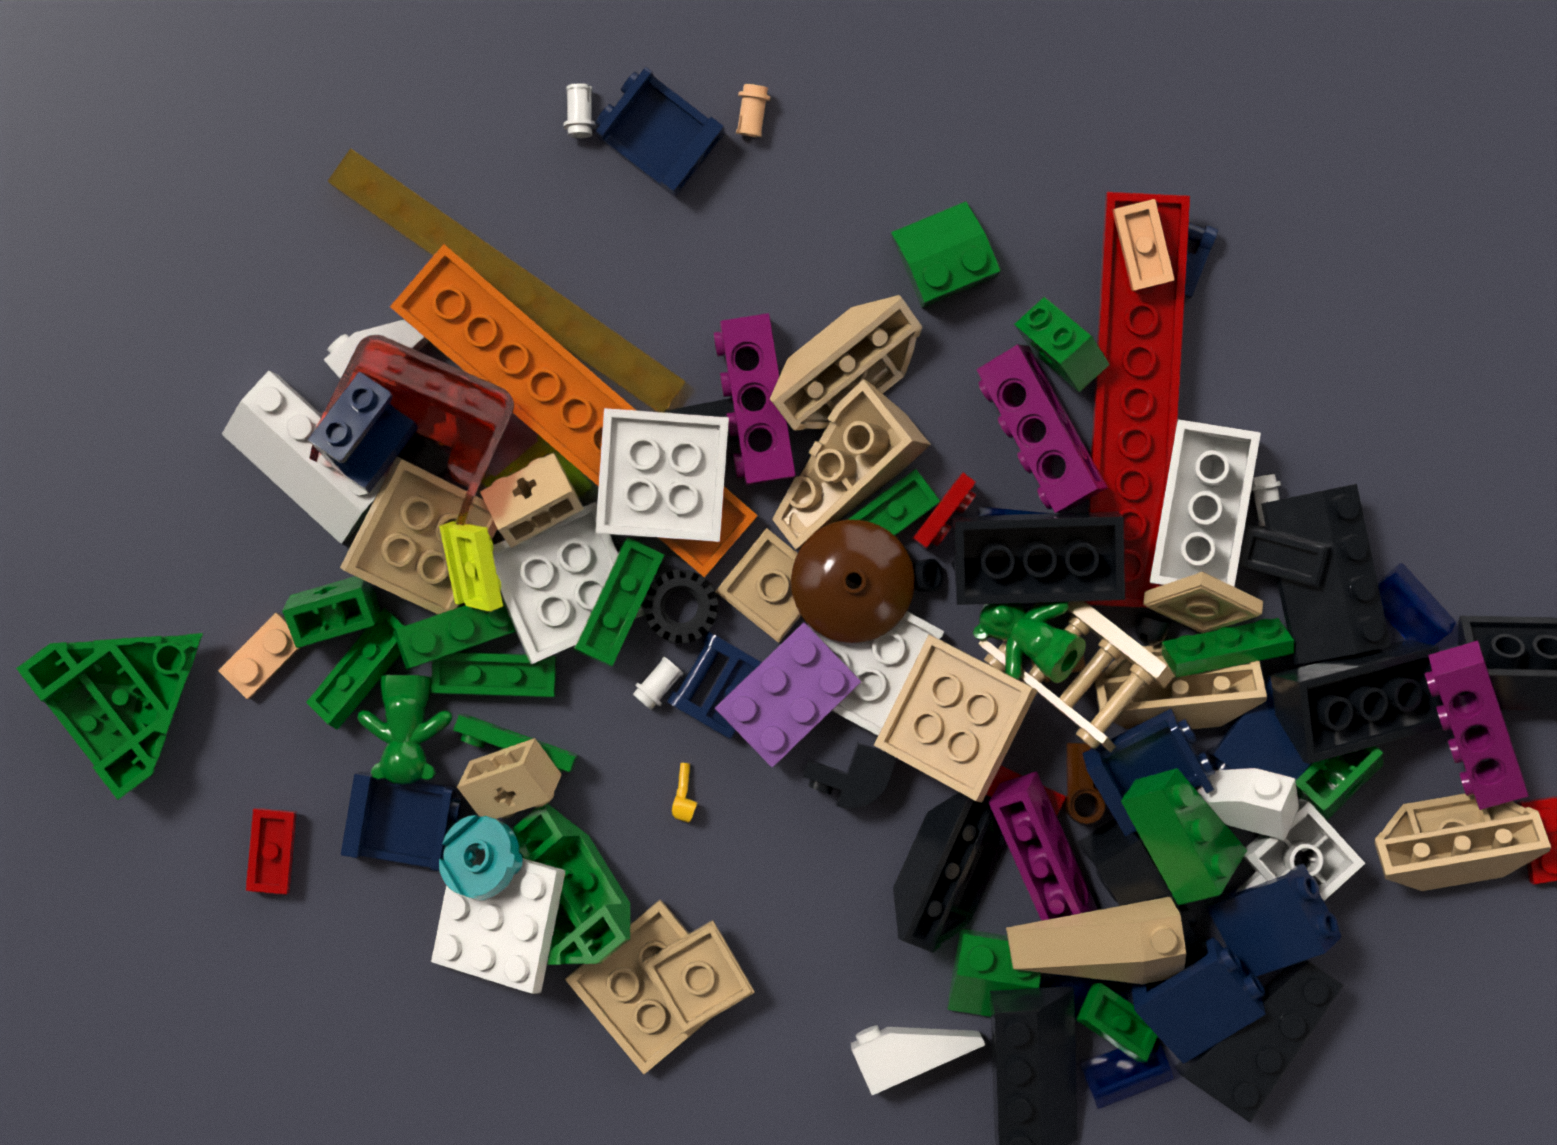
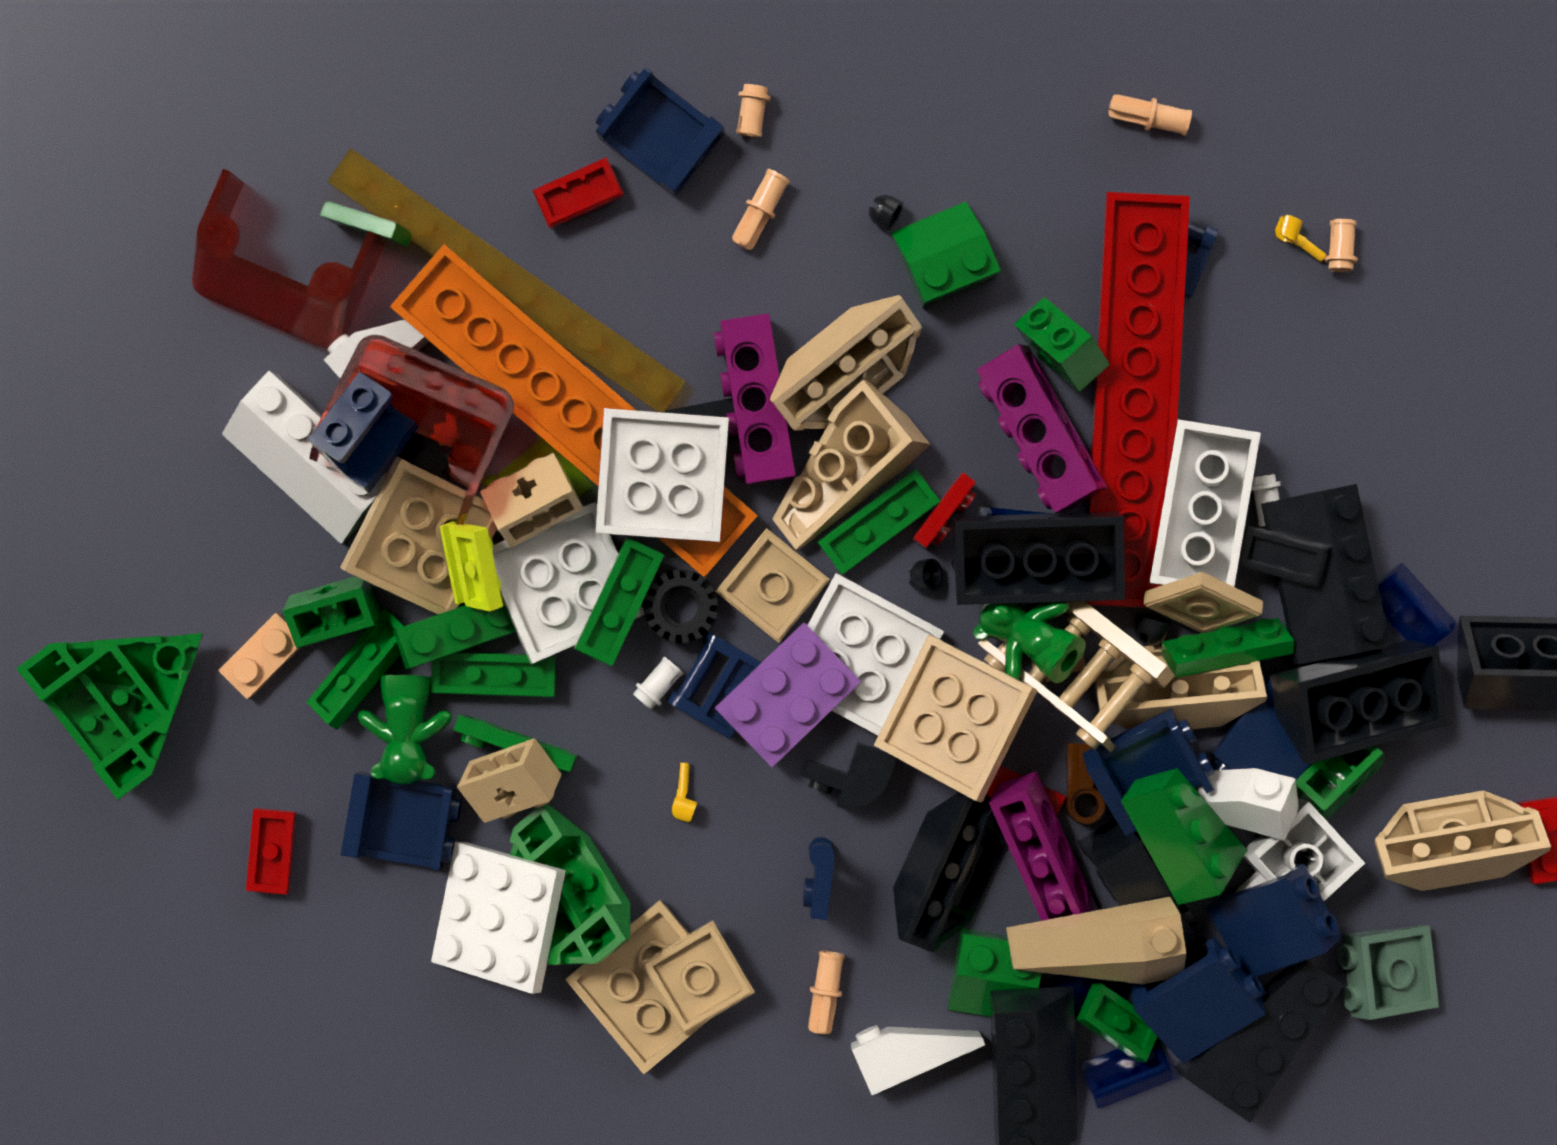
teal plate [439,815,523,901] -> none
white pin [563,84,596,138] -> none
reddish brown dish [791,520,915,643] -> none
light nougat plate [1112,199,1174,291] -> none
magenta brick [1425,641,1529,810] -> none
none -> clear red windscreen [191,169,386,348]
none -> tile [320,201,412,248]
none -> red plate [532,157,624,229]
none -> light nougat axle [732,169,790,250]
none -> dark blue plate [802,837,835,920]
none -> light nougat axle [808,950,845,1035]
none -> black hinge [869,195,903,231]
none -> light nougat axle [1108,94,1192,136]
none -> yellow hand [1275,215,1326,262]
none -> light nougat pin [1325,219,1358,272]
none -> sand green plate [1337,924,1439,1020]

